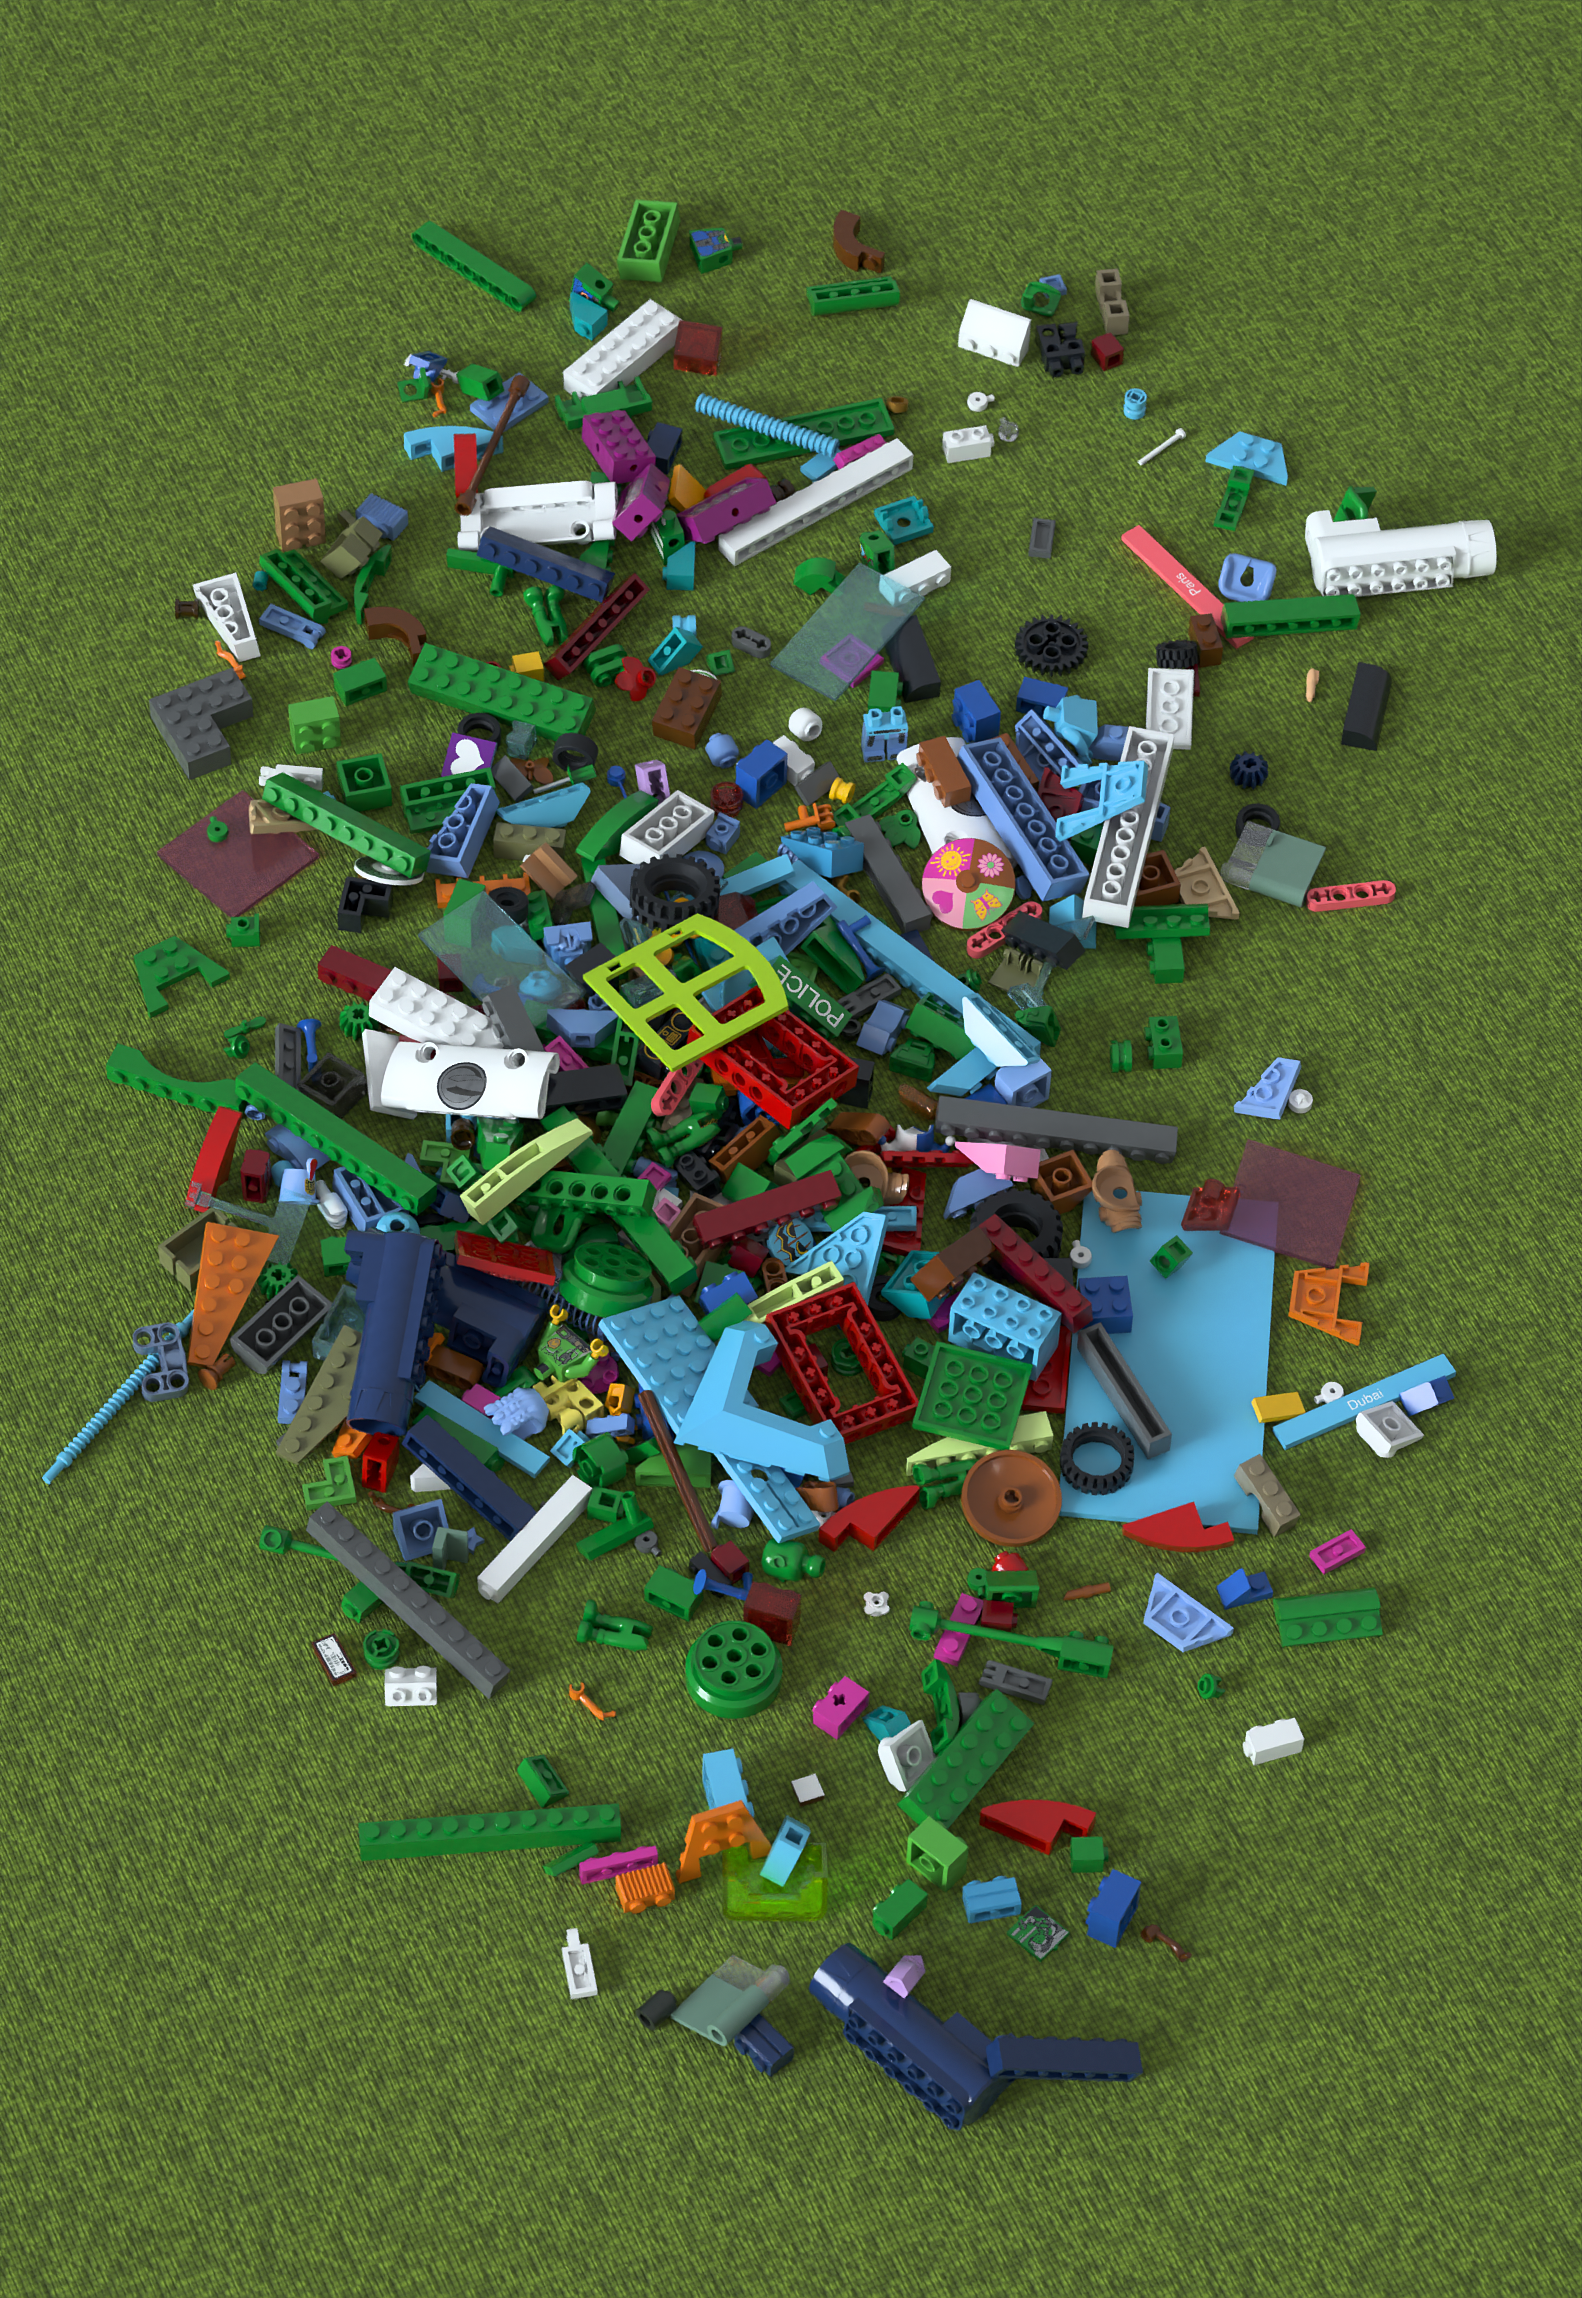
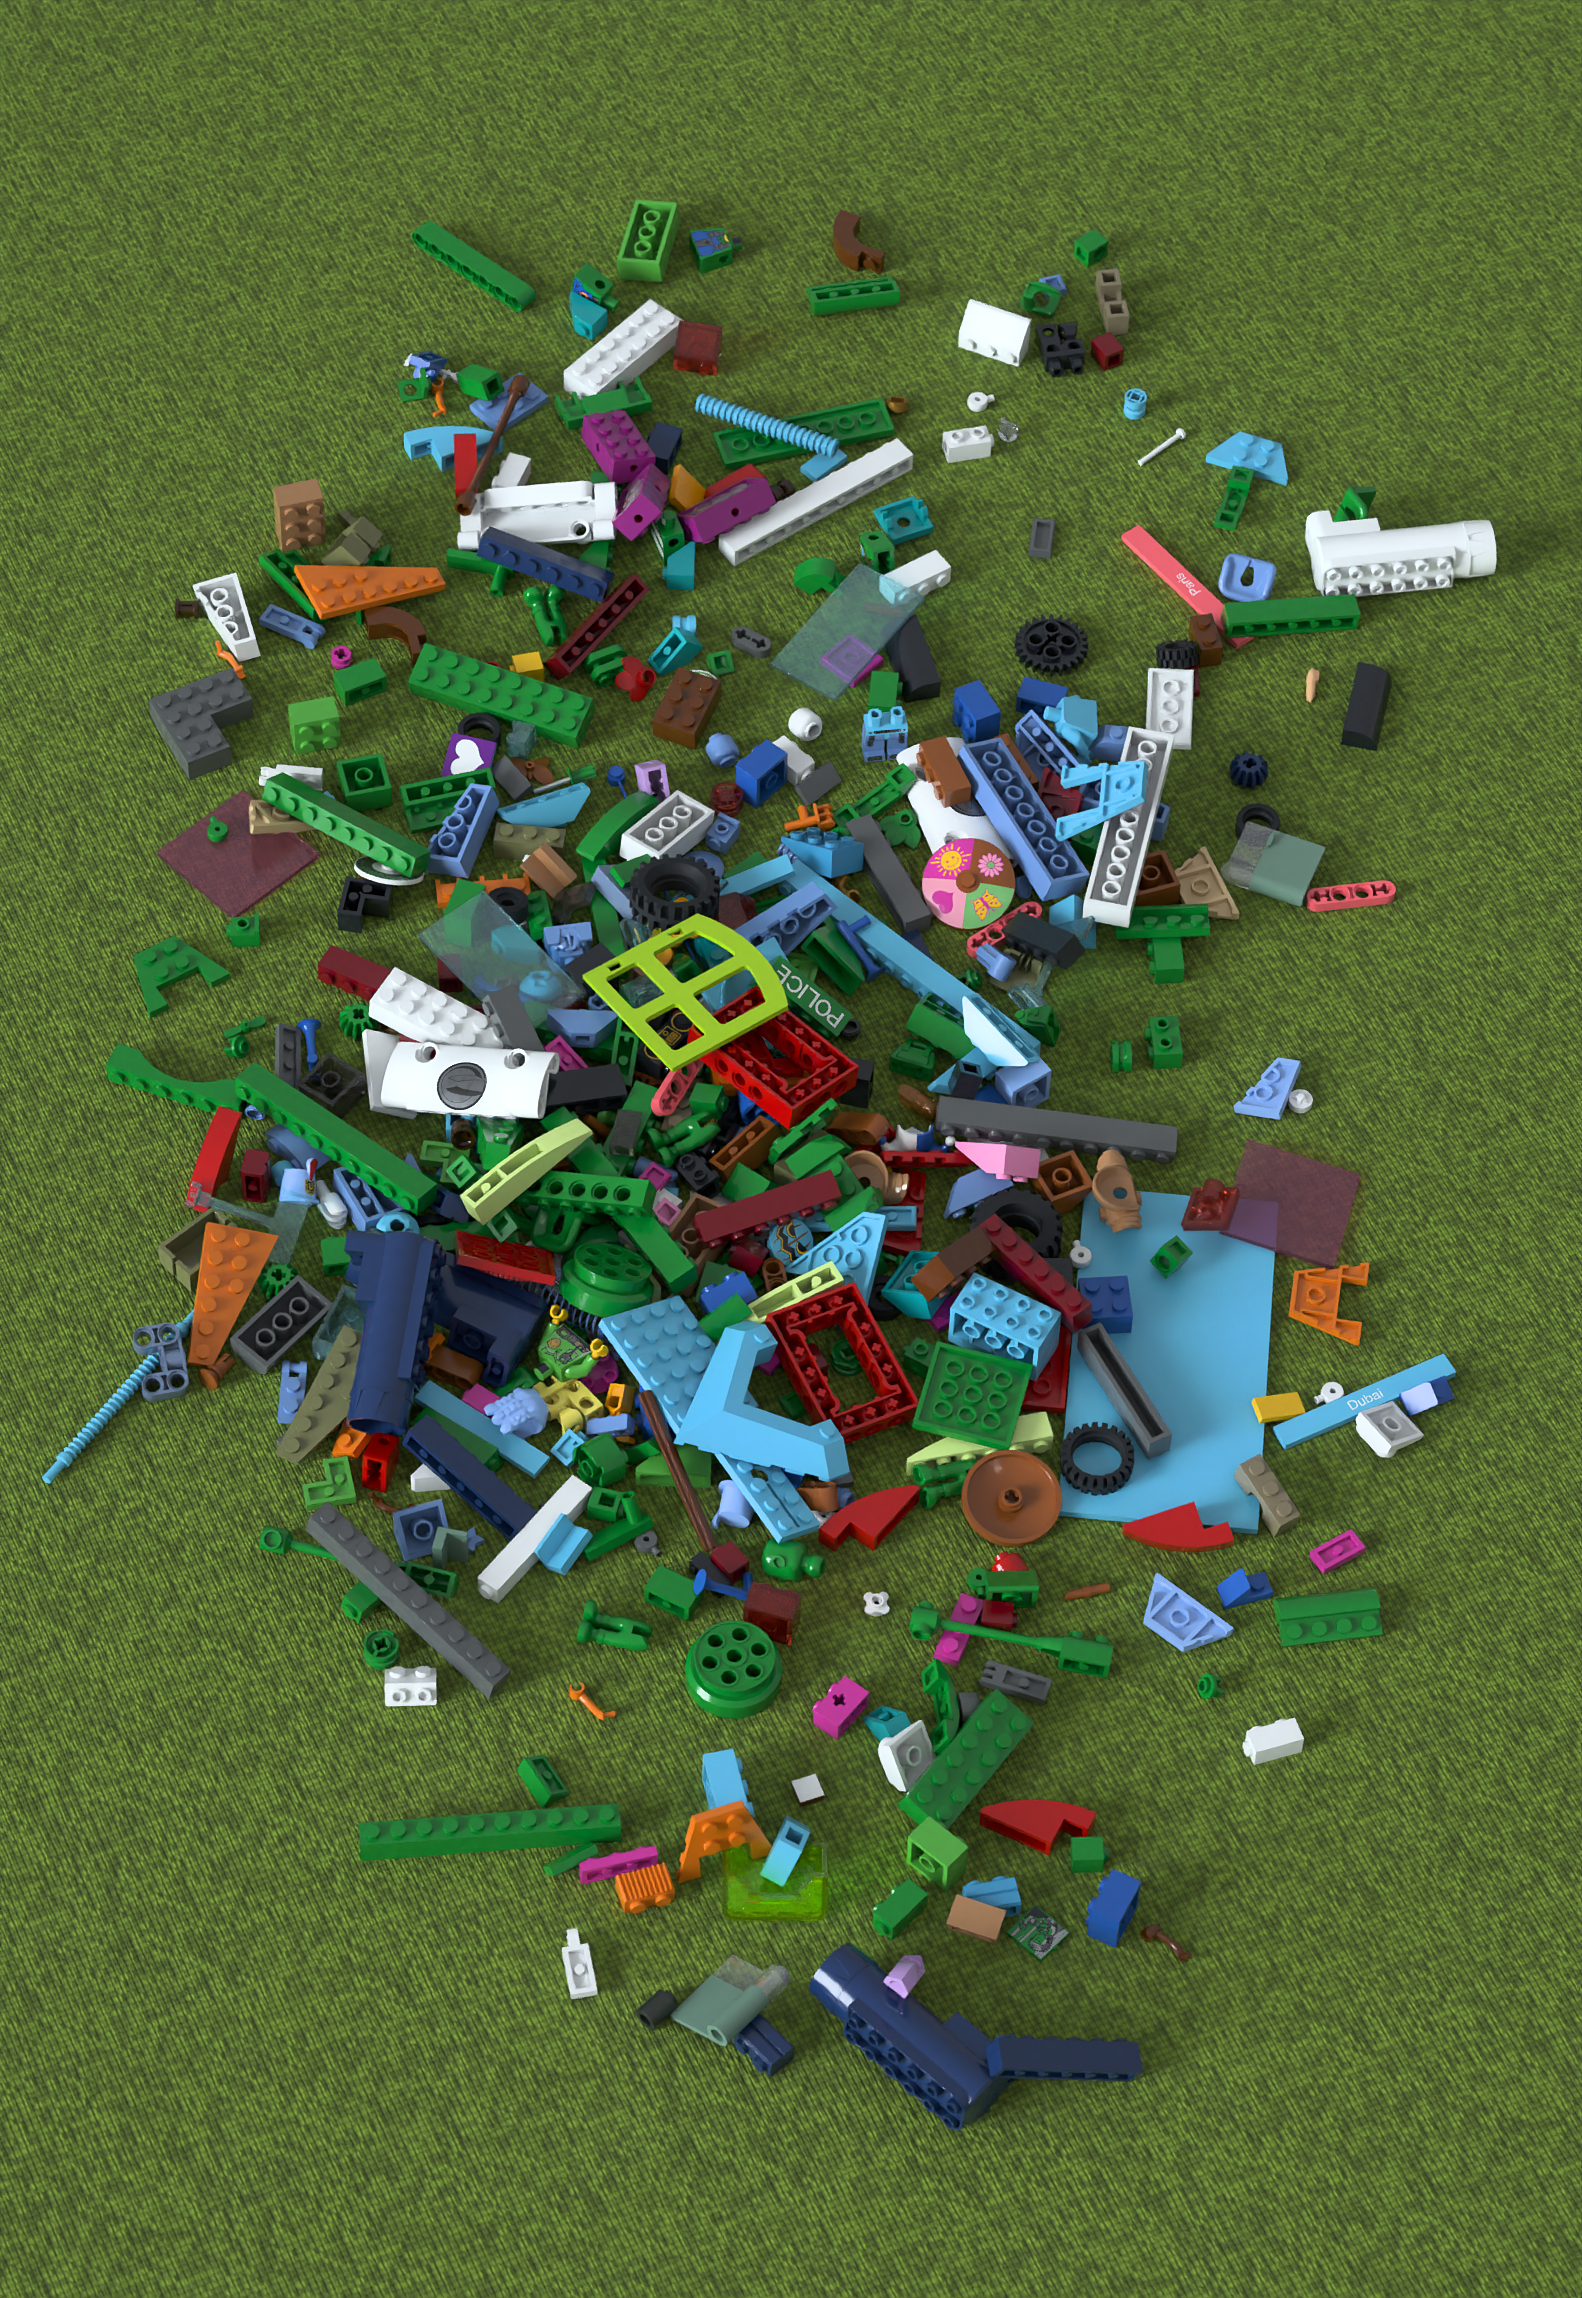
teal piece [252,571,269,591] -> none
tile [311,1633,357,1687] -> none
medium blue brick [355,493,408,541] -> none
black tyre [552,733,598,772] -> none
yellow wheel [829,777,856,804] -> none
dark pink piece [833,434,886,470] -> none
dark grey hinge [837,973,902,1020] -> none
medium blue brick [856,1000,910,1055] -> none
none -> orange wing [294,565,446,620]
none -> white brick [492,453,531,488]
none -> medium azure panel [534,1513,593,1575]
none -> dark orange piece [583,1113,611,1139]
none -> green tile [609,854,650,889]
none -> clear smoke slope [609,1109,642,1157]
none -> medium nougat panel [946,1894,1006,1945]
none -> black brick [948,1060,983,1100]
none -> medium blue piece [976,943,1017,982]
none -> green brick [1074,229,1108,268]

